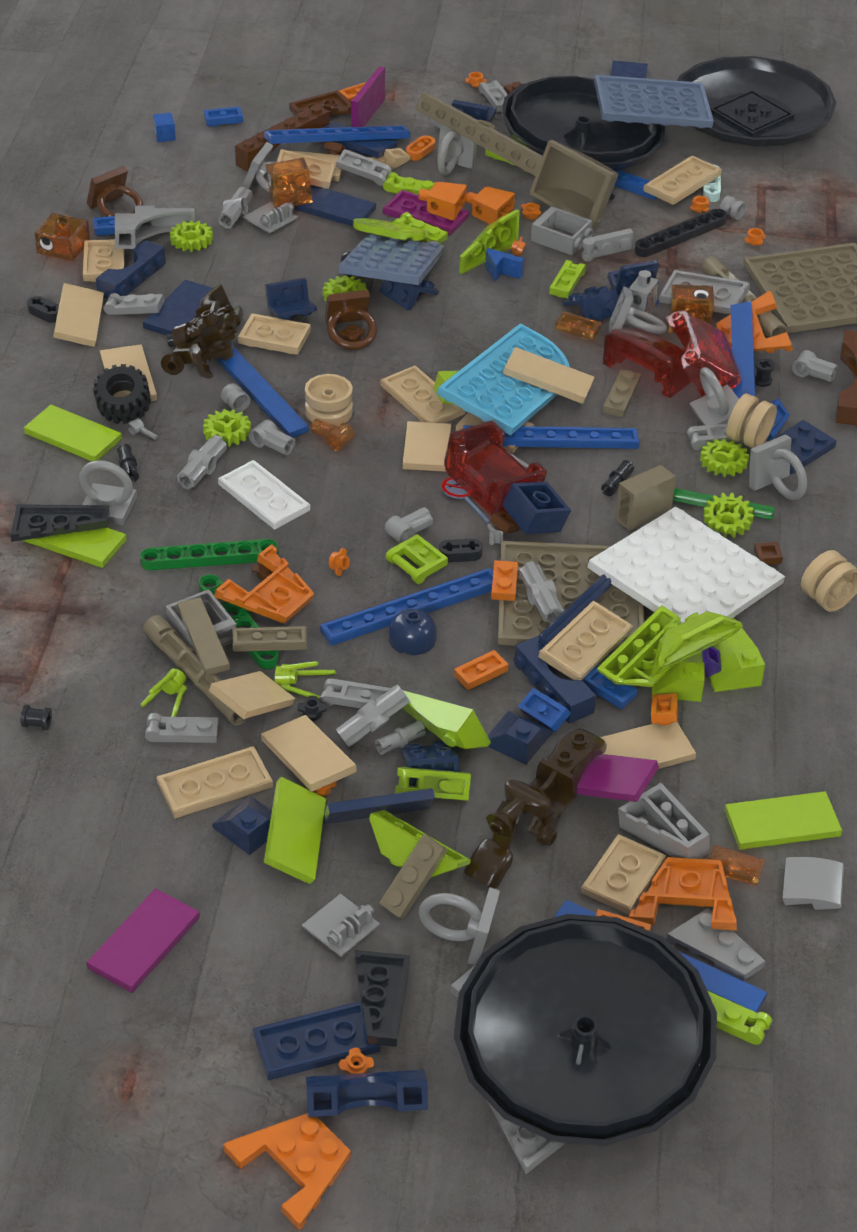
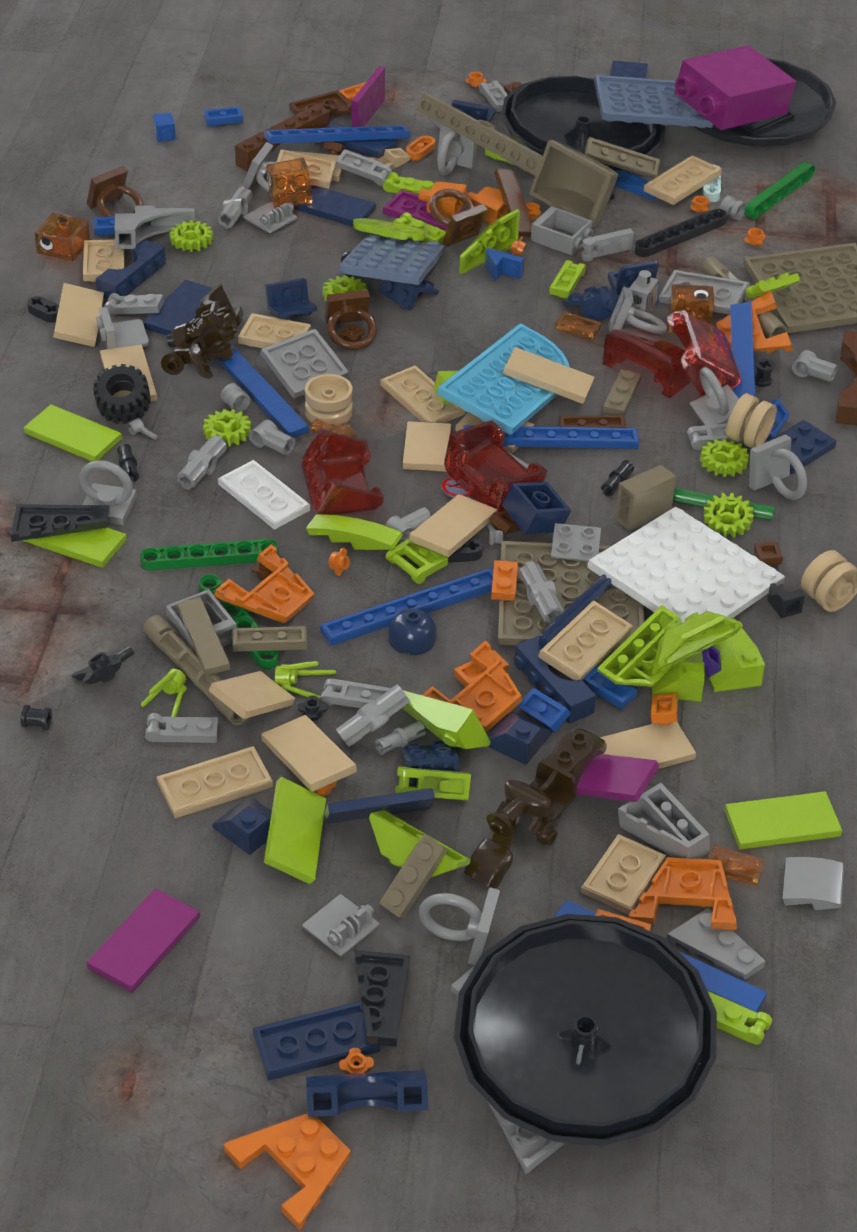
none -> black animal [71,646,135,684]
none -> light grey bracket [96,307,149,349]
none -> light grey plate [260,329,349,399]
none -> clear red windscreen [302,428,384,515]
none -> lime slope [306,514,403,550]
none -> tan tile [409,494,498,557]
none -> orange wing [422,641,522,732]
none -> reddish brown tile [429,189,488,247]
none -> reddish brown tile [494,169,532,237]
none -> light grey hinge [551,523,601,562]
none -> reddish brown tile [559,415,626,428]
none -> dark tan tile [584,137,660,179]
none -> magenta brick [674,45,796,130]
none -> green beam [744,162,815,220]
none -> lime plate [746,273,801,299]
none -> black panel [767,583,805,618]

